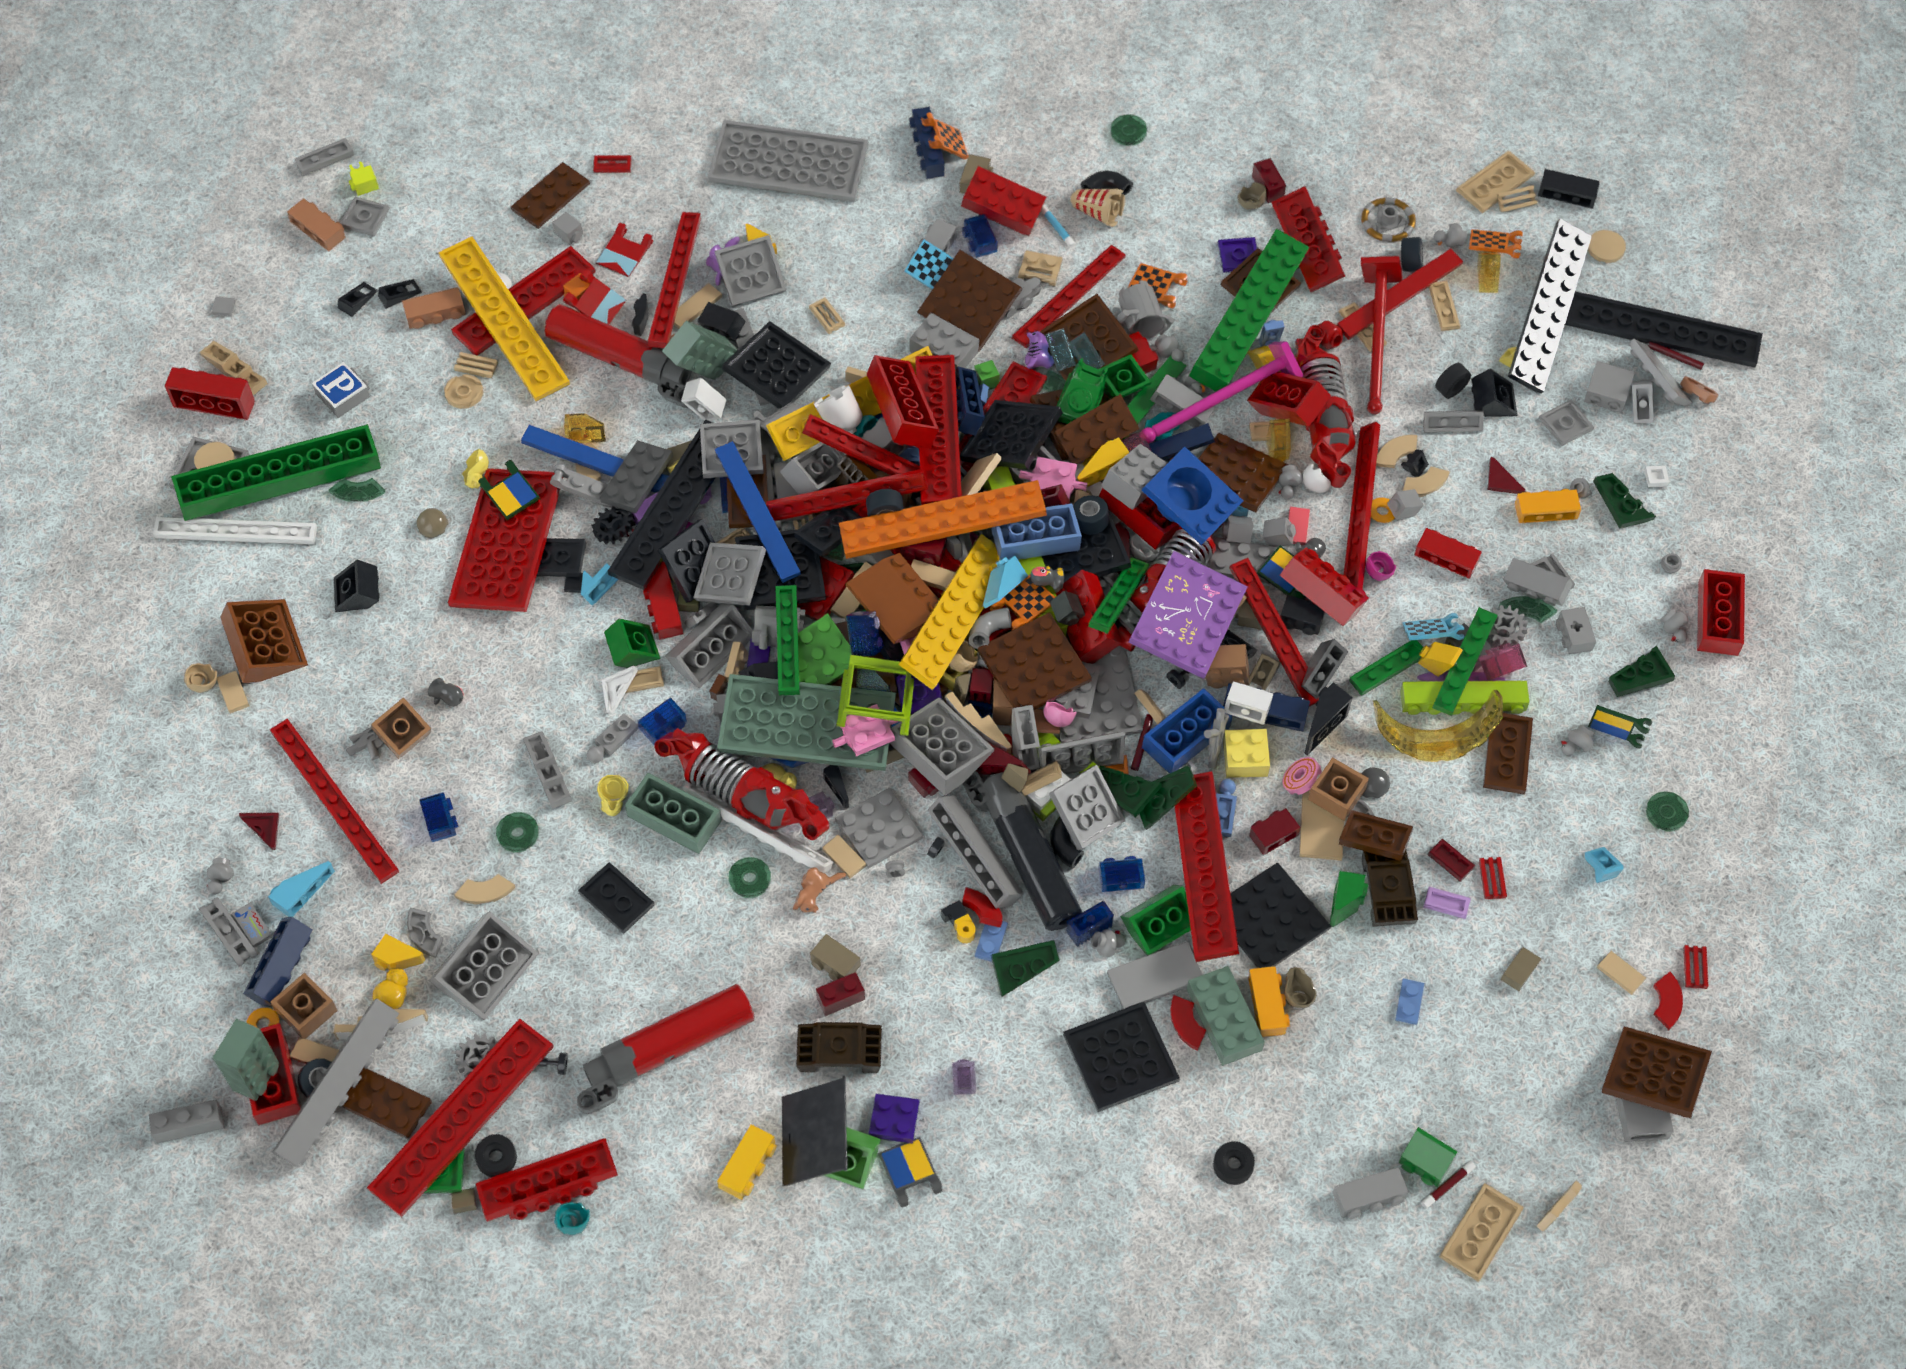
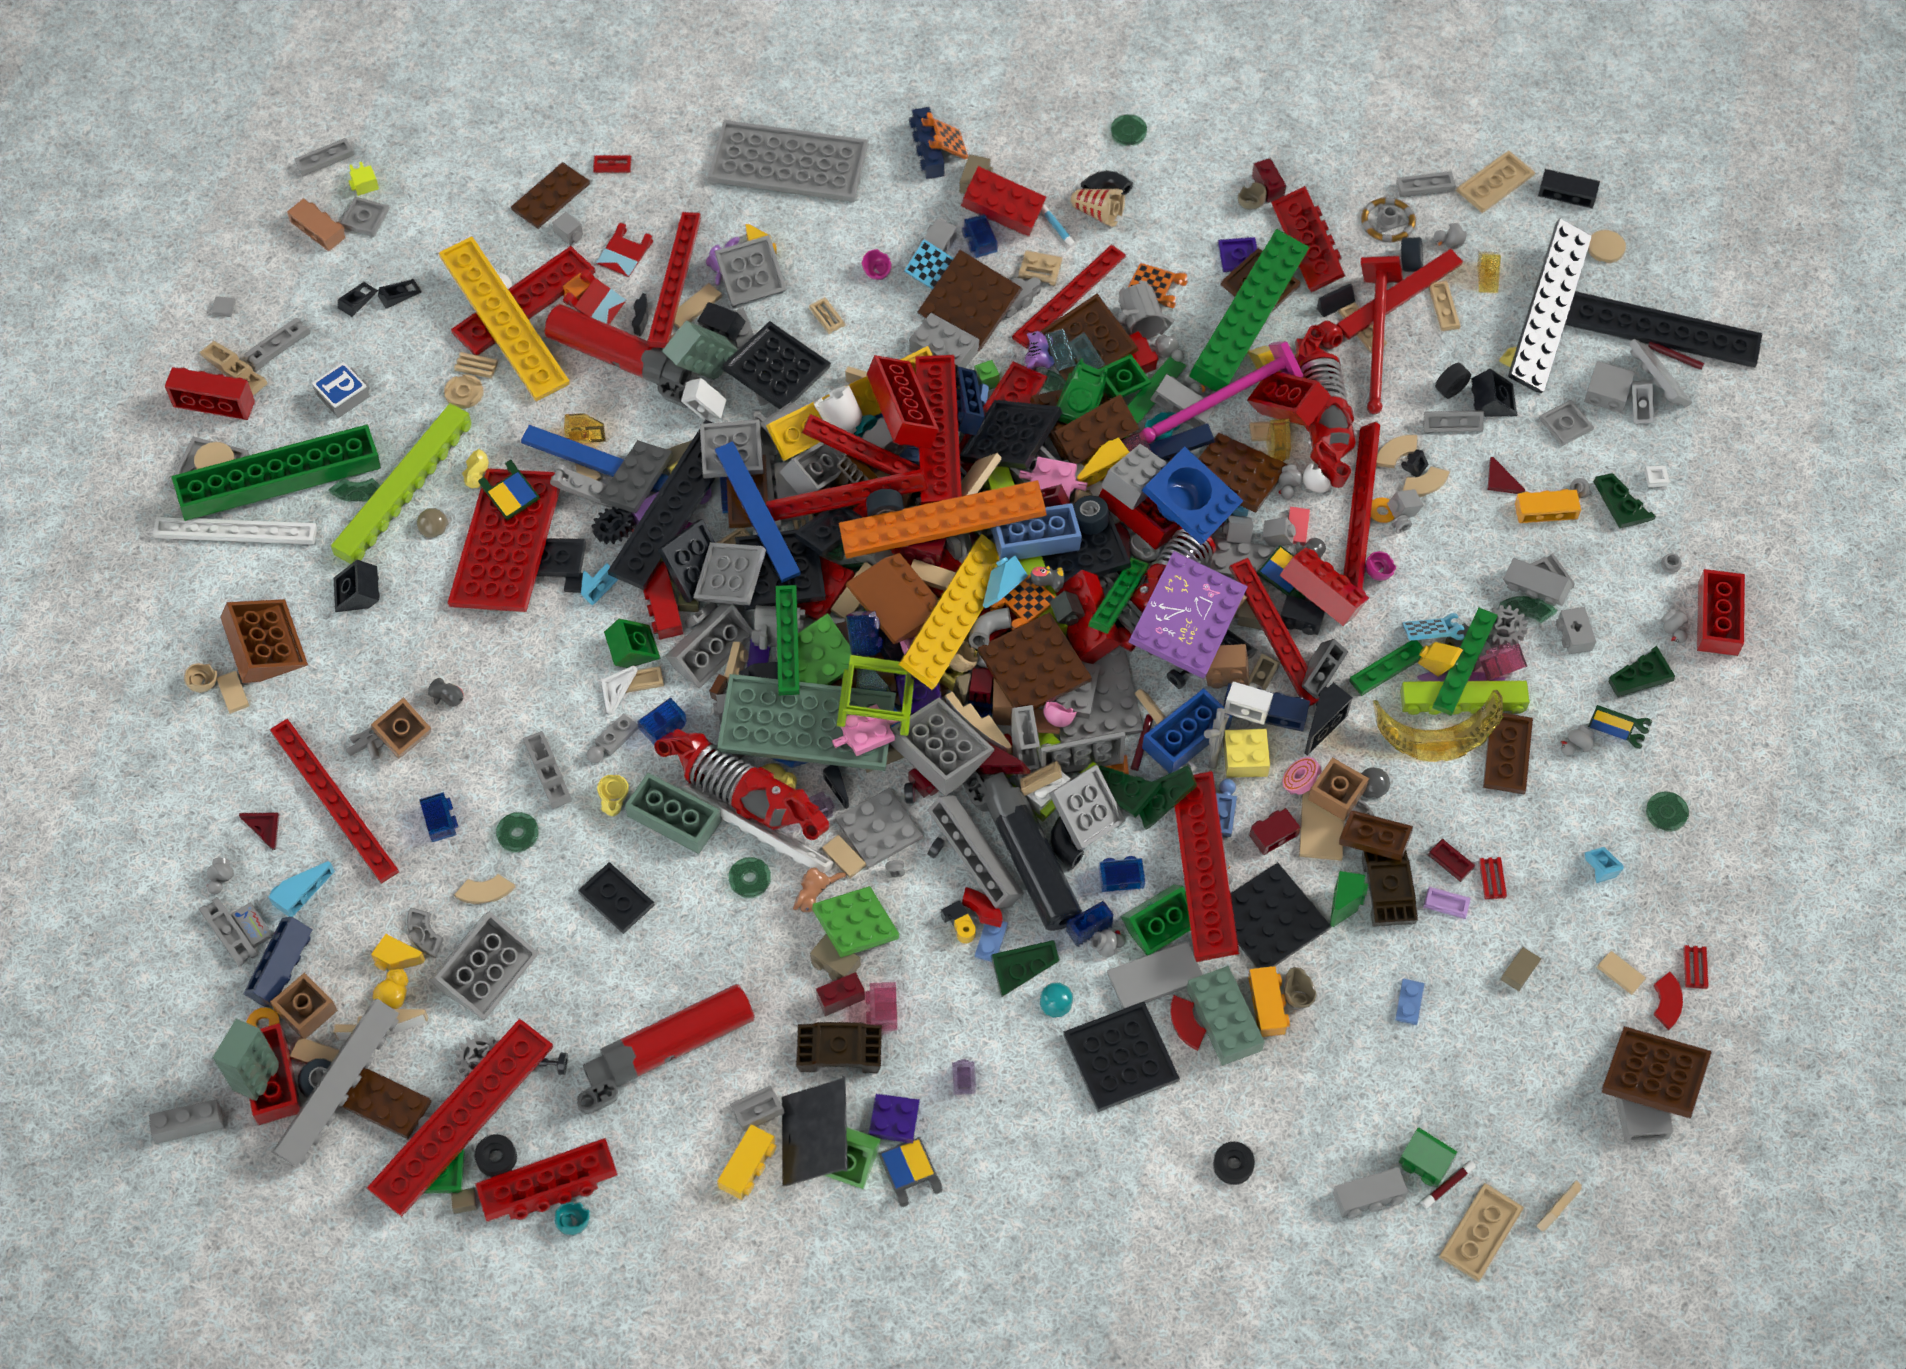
nougat brick [402,287,466,329] -> none
dark tan slope [1001,764,1028,792] -> none
medium blue plate [1258,320,1285,347] -> none
red brick [1414,528,1482,579] -> none
orange flag [1469,229,1523,258] -> none
tan tile [1497,185,1538,212] -> none
nougat plate [1680,376,1718,404] -> none
none -> light grey plate [243,318,311,371]
none -> lime brick [331,403,472,564]
none -> light grey plate [730,1085,784,1132]
none -> bright green plate [812,886,900,958]
none -> dark pink hair [862,249,892,280]
none -> clear pink brick [865,982,898,1031]
none -> black tile [904,782,915,804]
none -> teal hair [1040,983,1073,1018]
none -> black slope [1317,283,1355,317]
none -> light grey bush [1392,515,1412,534]
none -> light grey plate [1396,171,1456,197]

